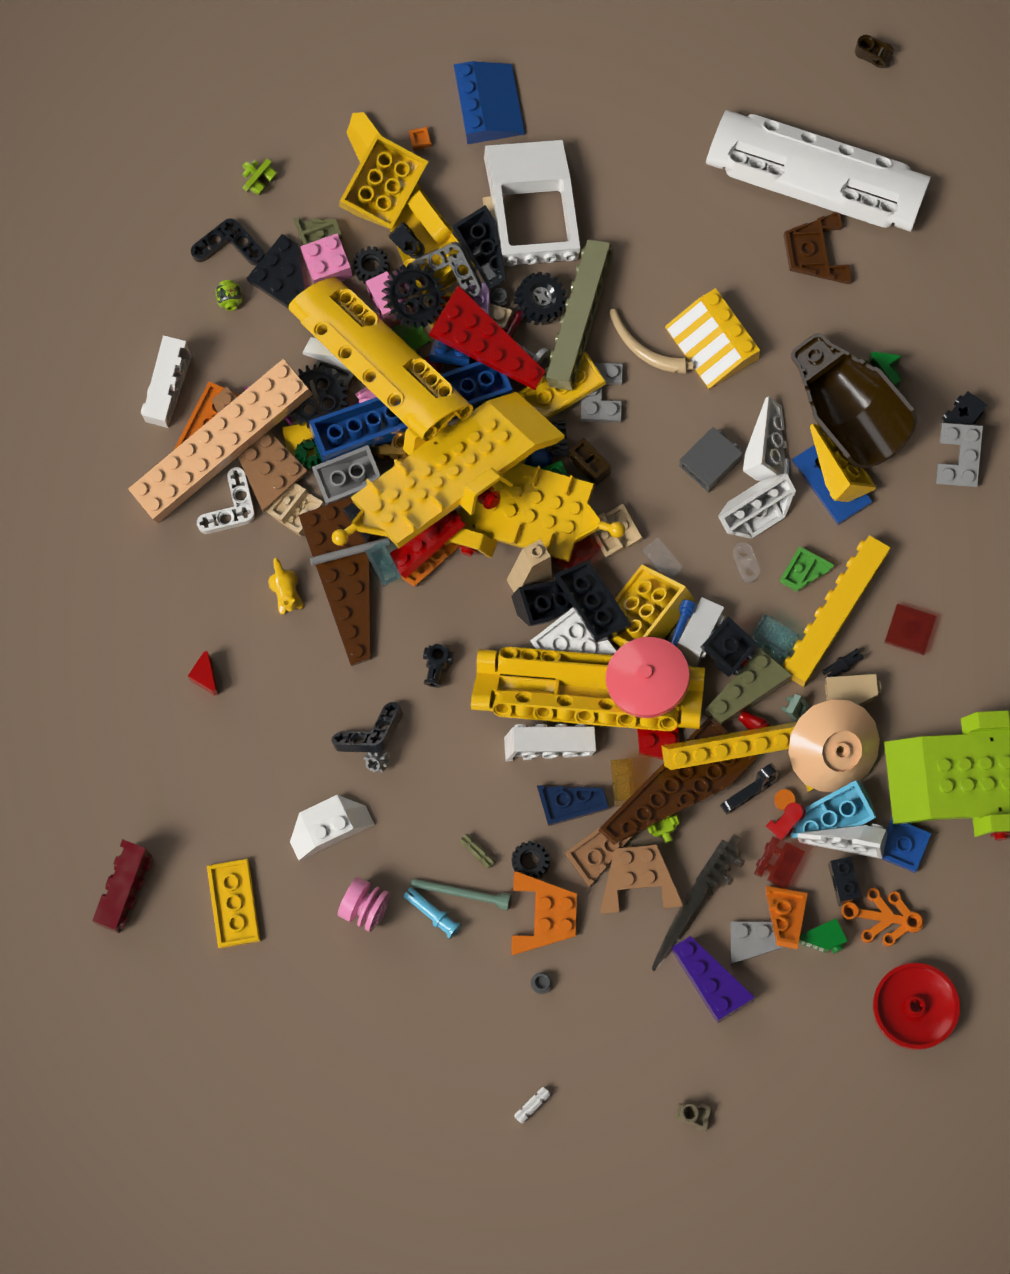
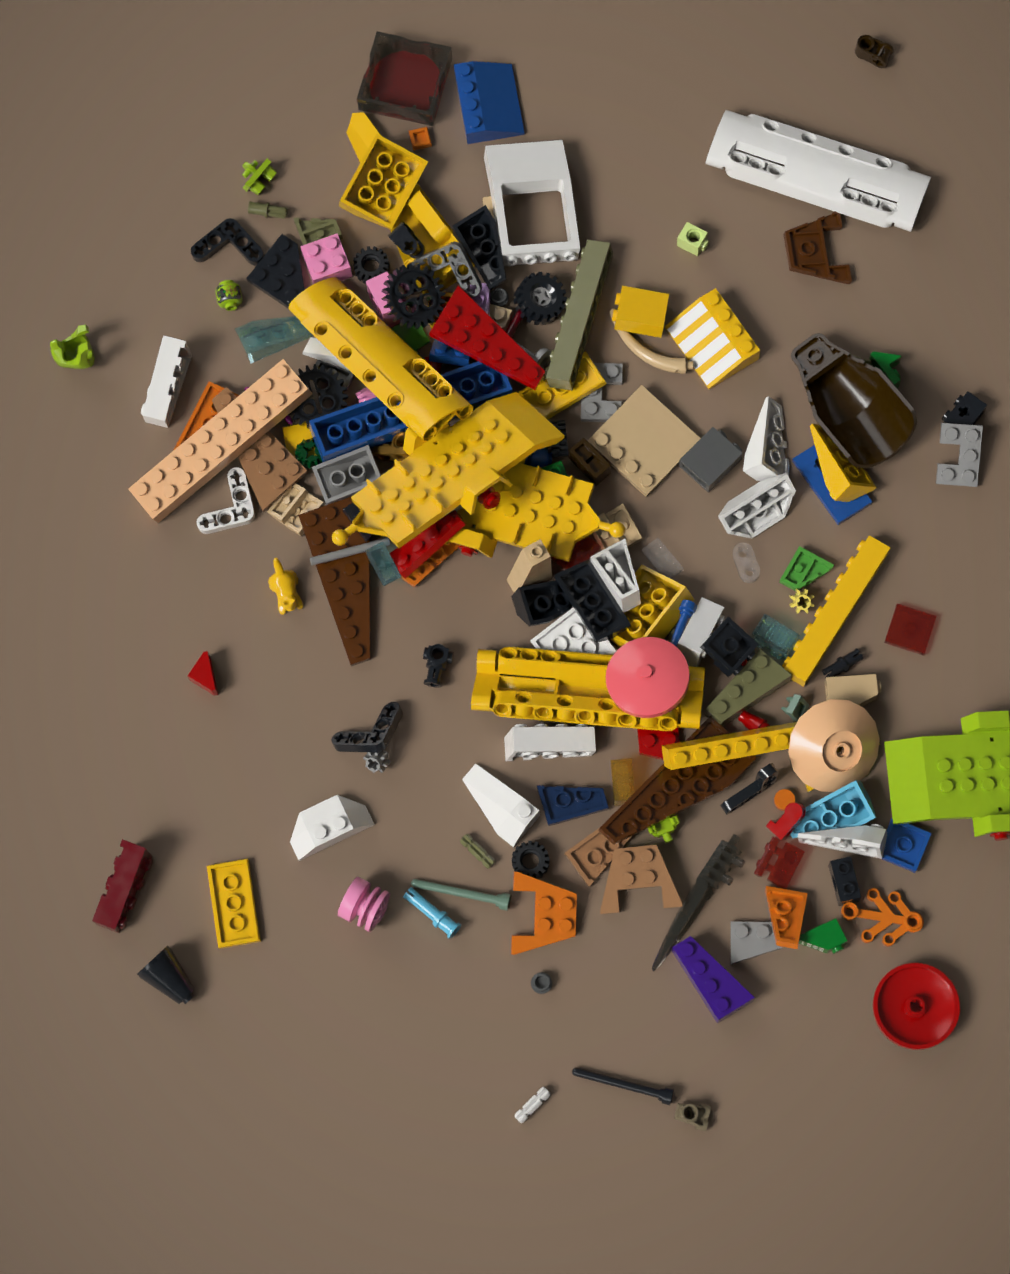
none -> lime piece [50,324,94,369]
none -> black cone [137,945,195,1004]
none -> clear light blue wedge [235,316,313,364]
none -> olive axle [248,201,288,219]
none -> clear smoke tile [357,31,453,126]
none -> white wedge [462,764,540,848]
none -> black piece [572,1068,674,1106]
none -> tan plate [588,385,701,497]
none -> white wedge [590,539,641,613]
none -> yellow brick [612,286,669,338]
none -> yellowish green brick [677,222,709,256]
none -> light yellow gear [789,588,815,614]

